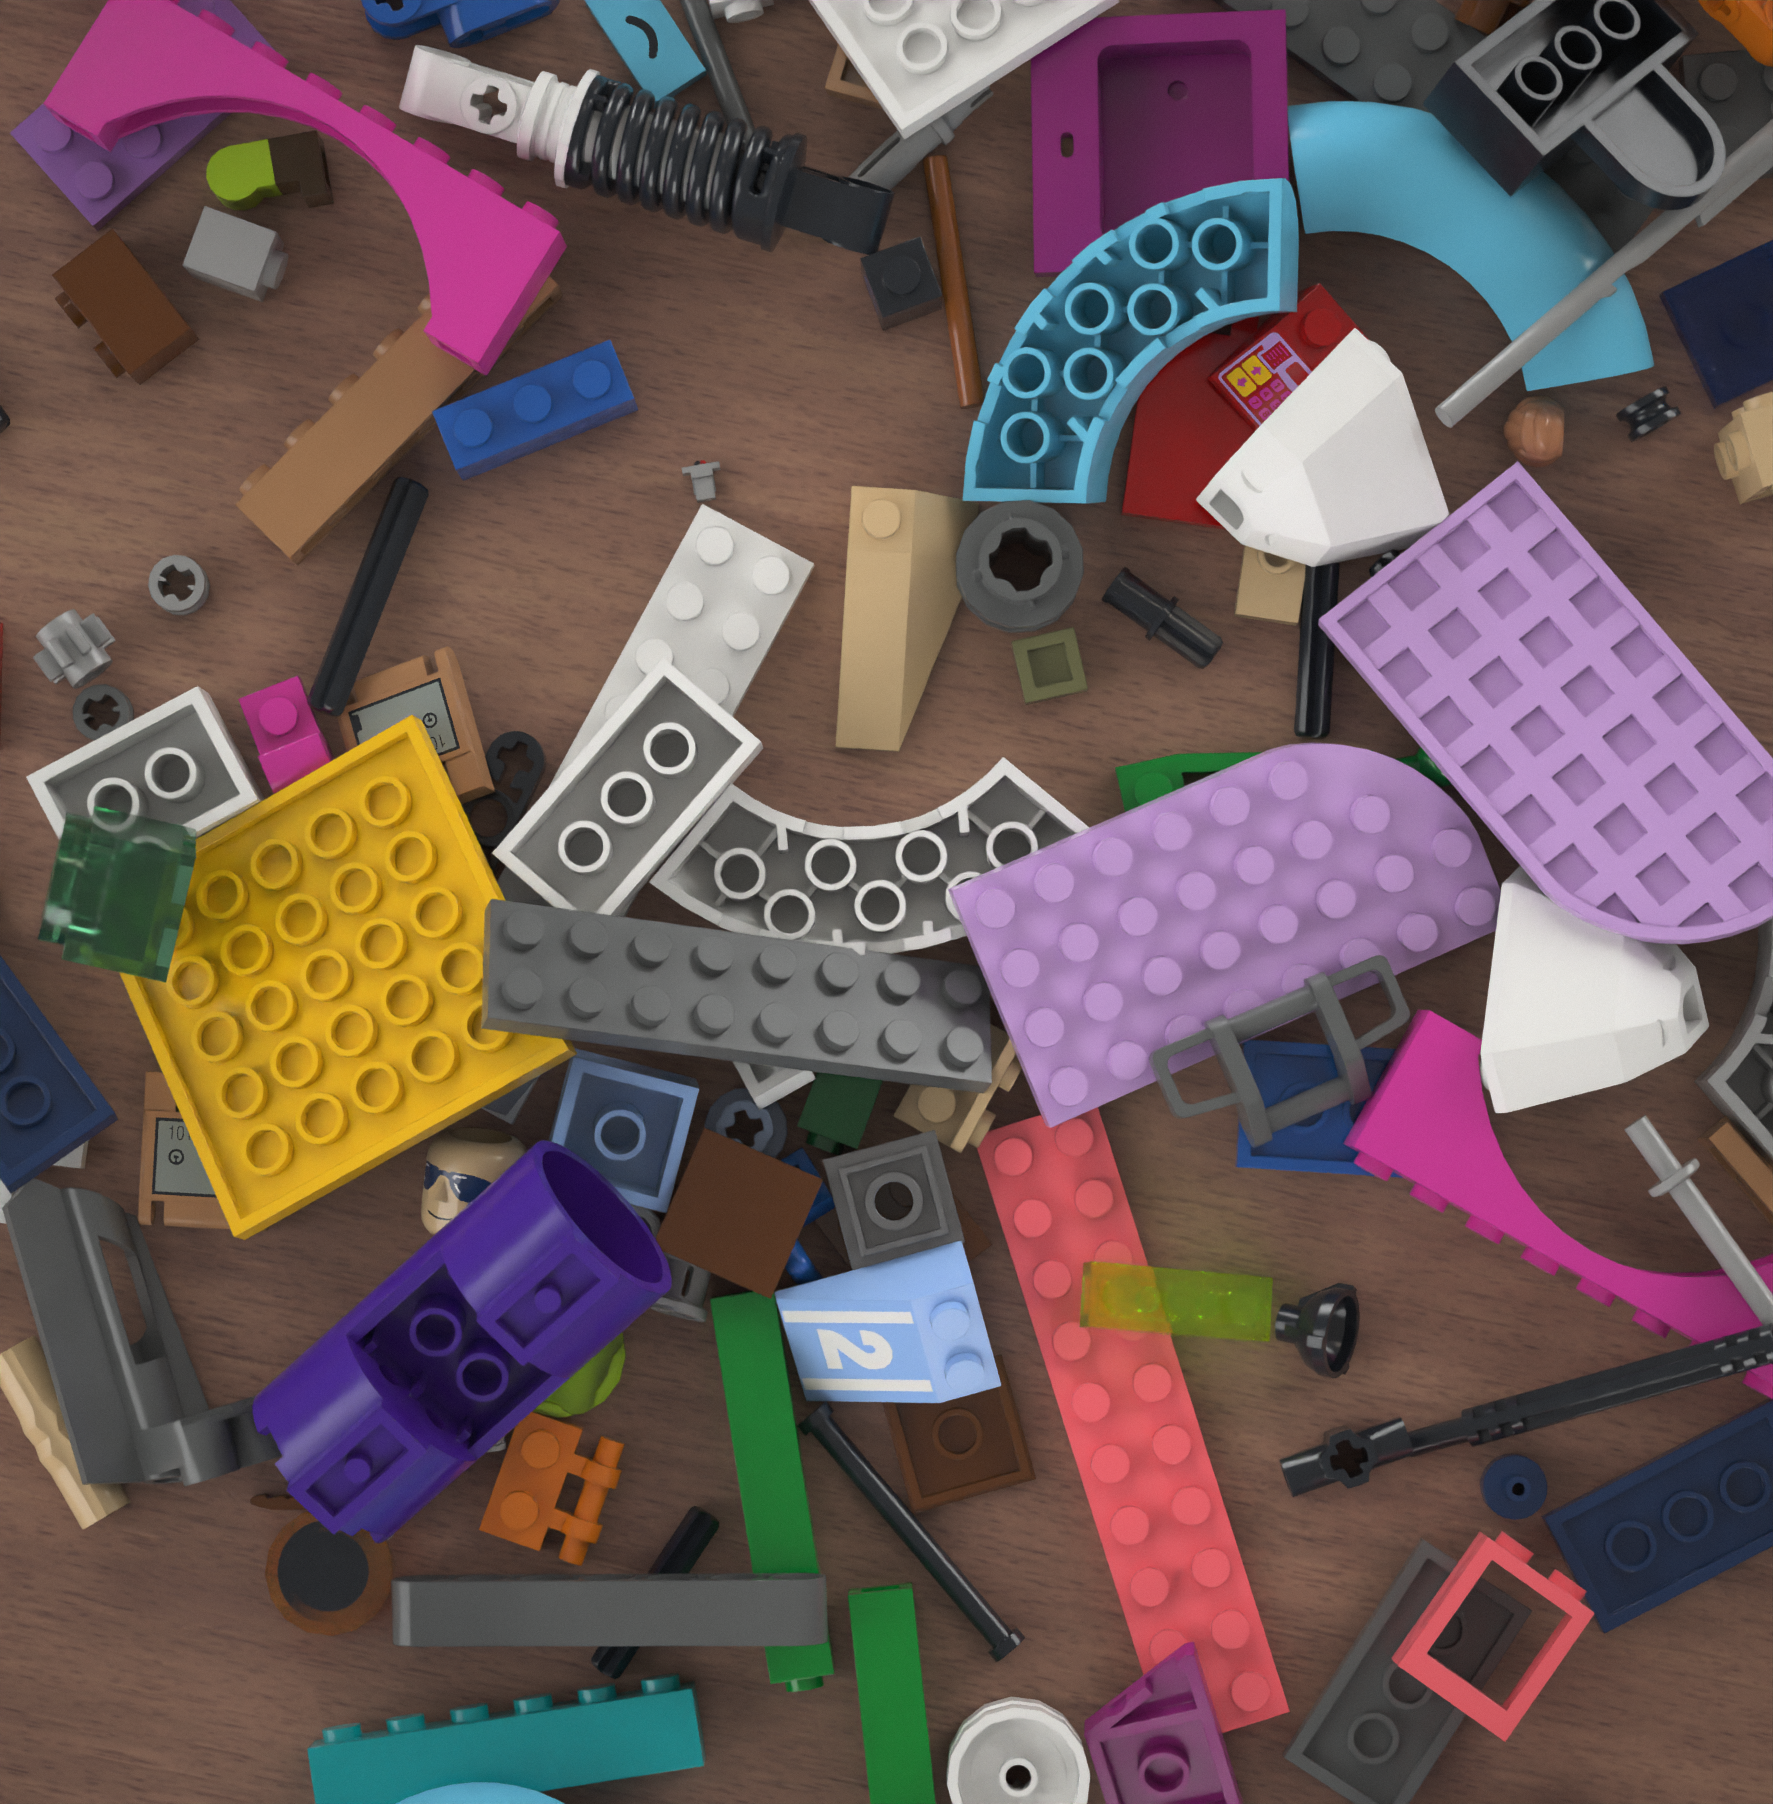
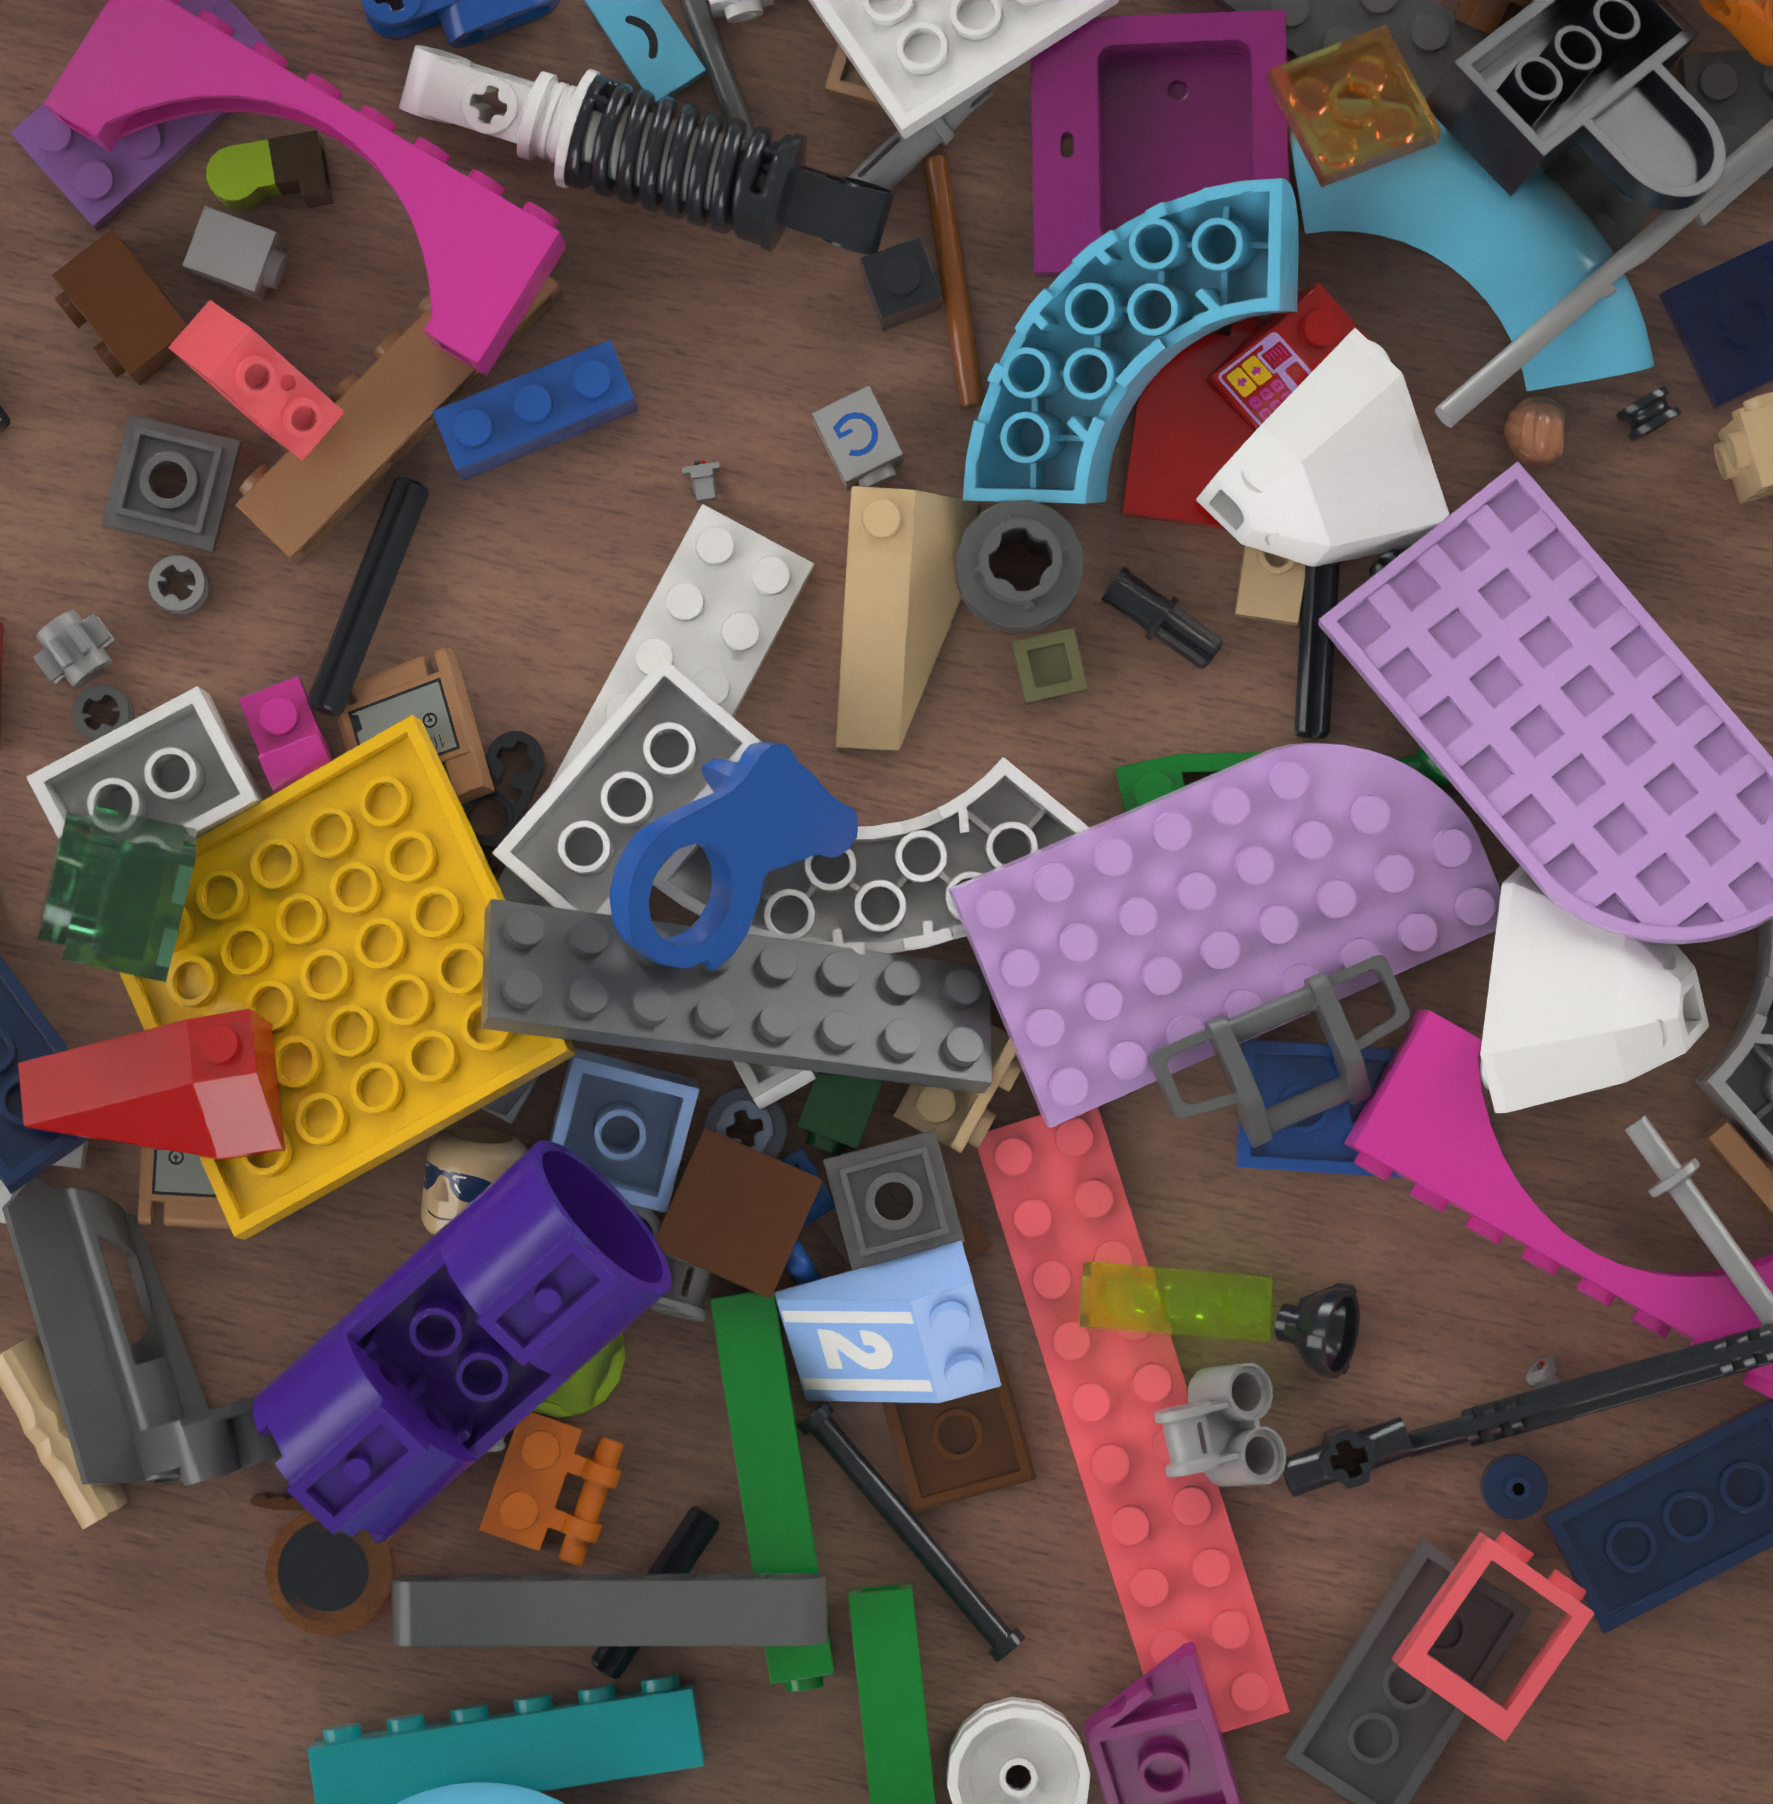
none -> red wedge [18,1009,285,1161]
none -> flat silver piece [102,414,242,553]
none -> coral window [168,300,345,461]
none -> blue animal [609,741,858,972]
none -> light grey brick [812,386,903,491]
none -> light grey piece [1153,1363,1286,1487]
none -> clear orange plate [1267,25,1442,188]
none -> light grey piece [1526,1355,1559,1389]

